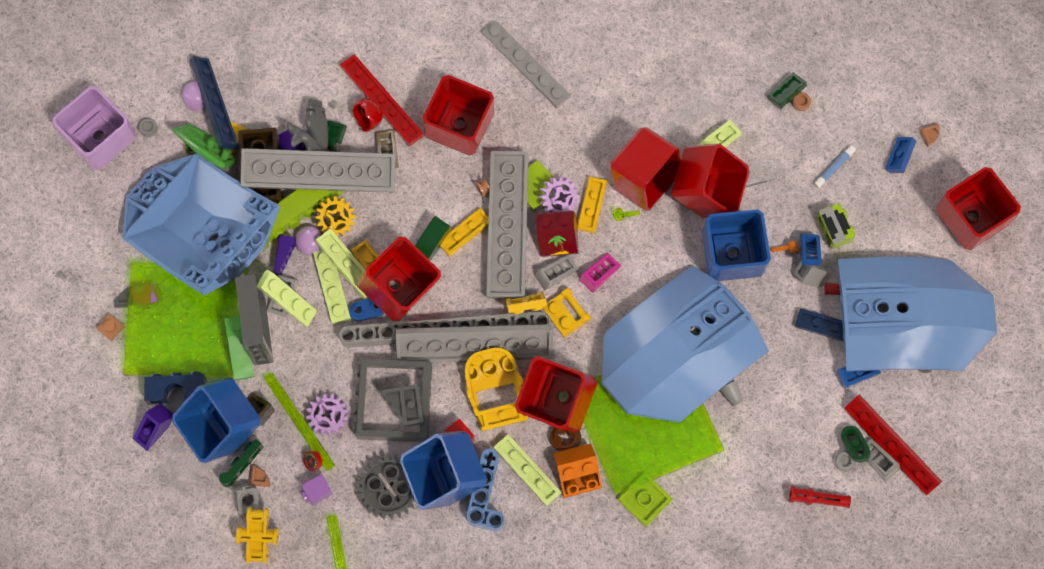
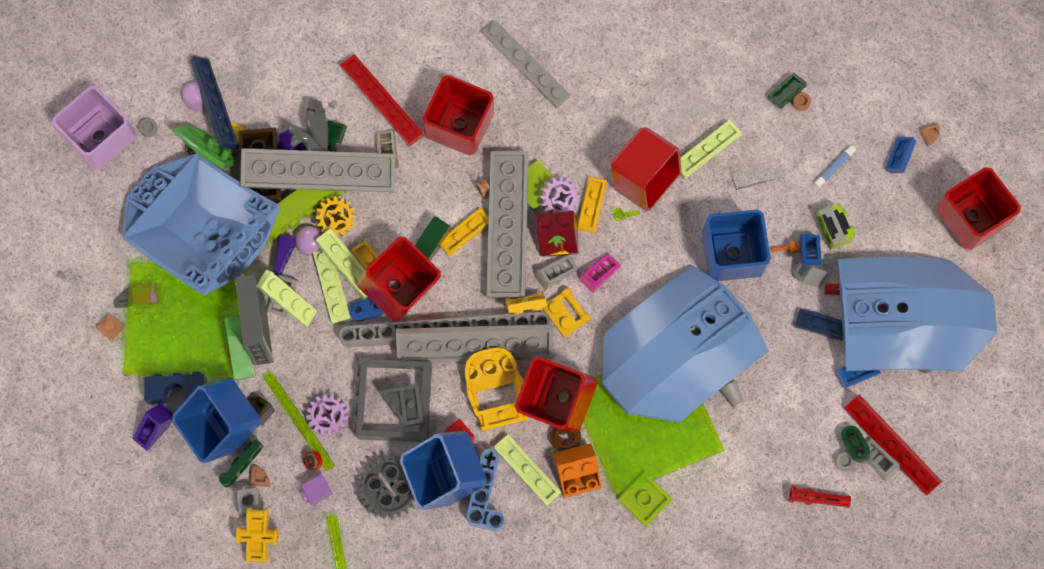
red hair [352,99,383,132] -> none
red plate [671,143,750,218] -> none

